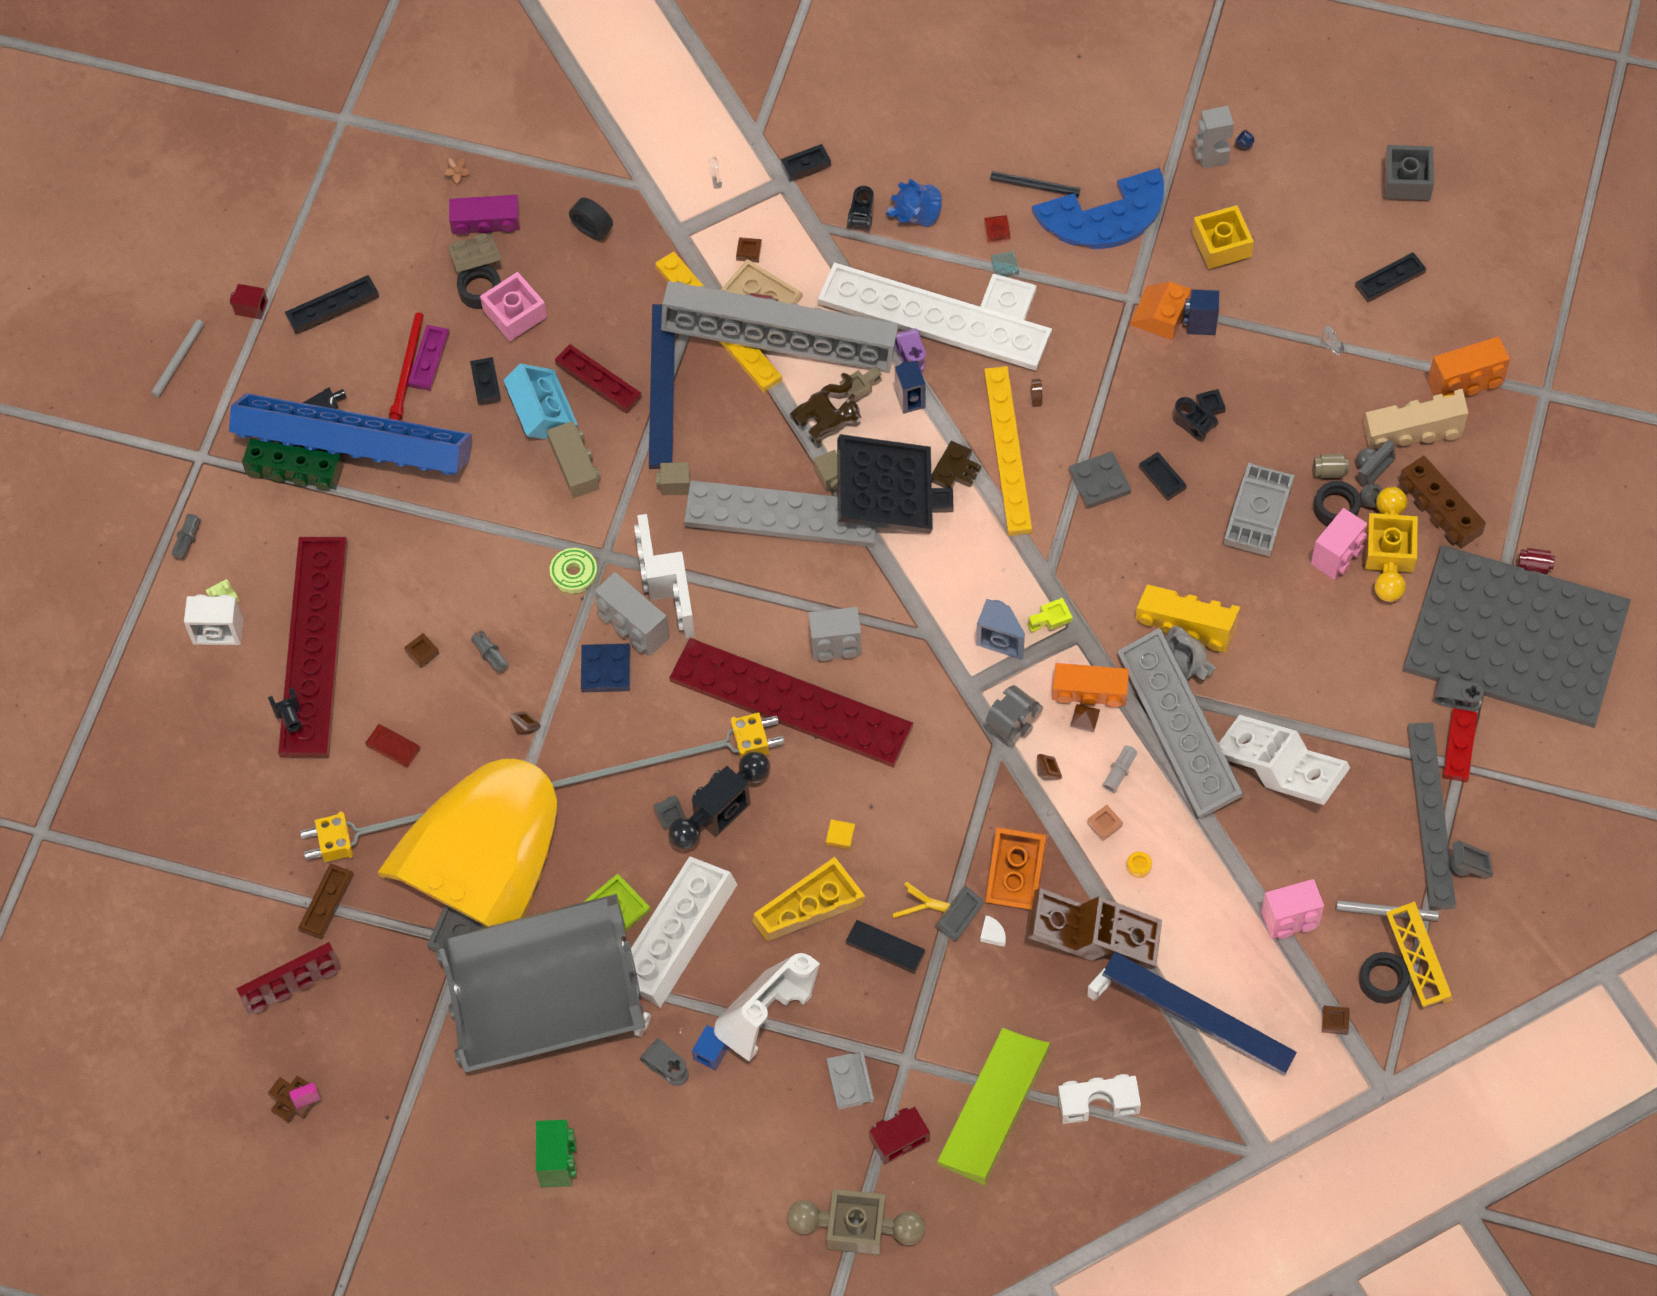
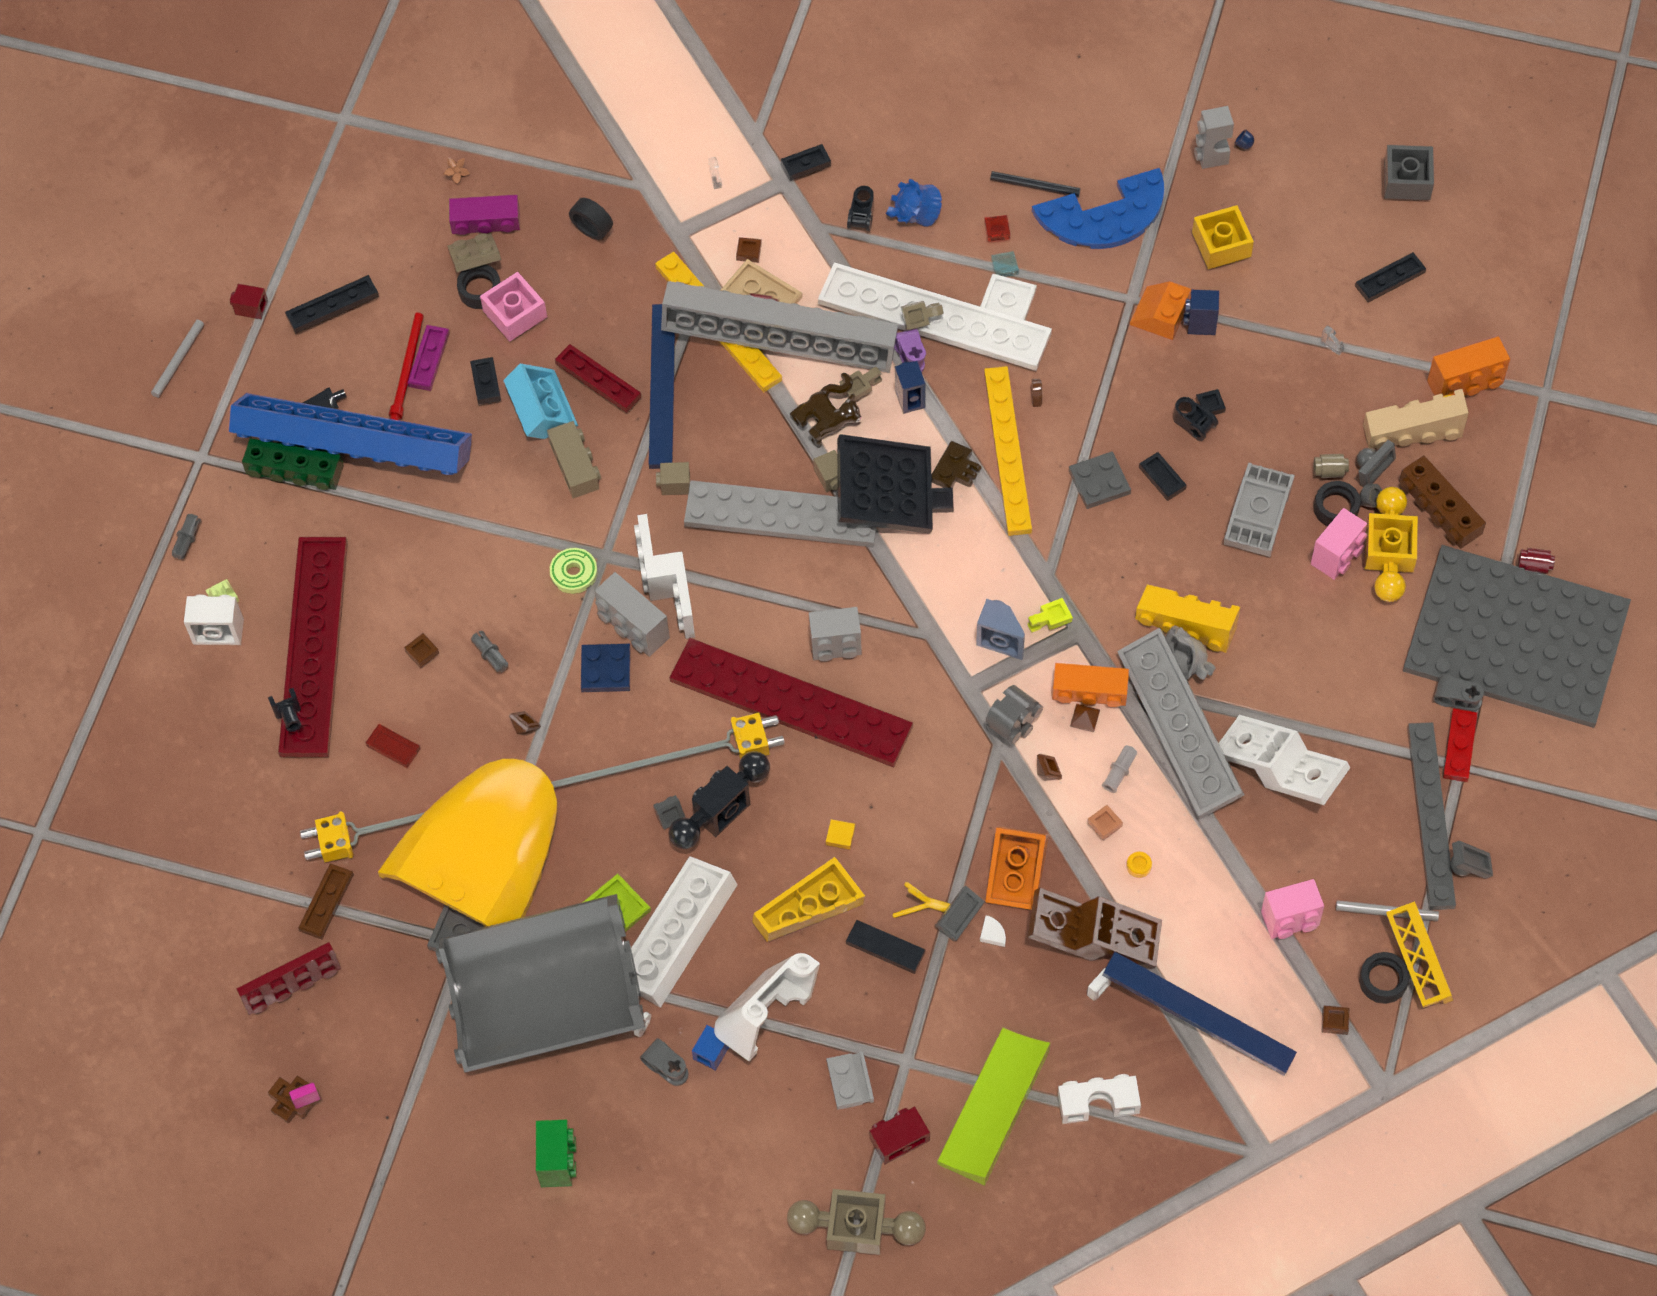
none -> dark tan plate [901,301,944,330]

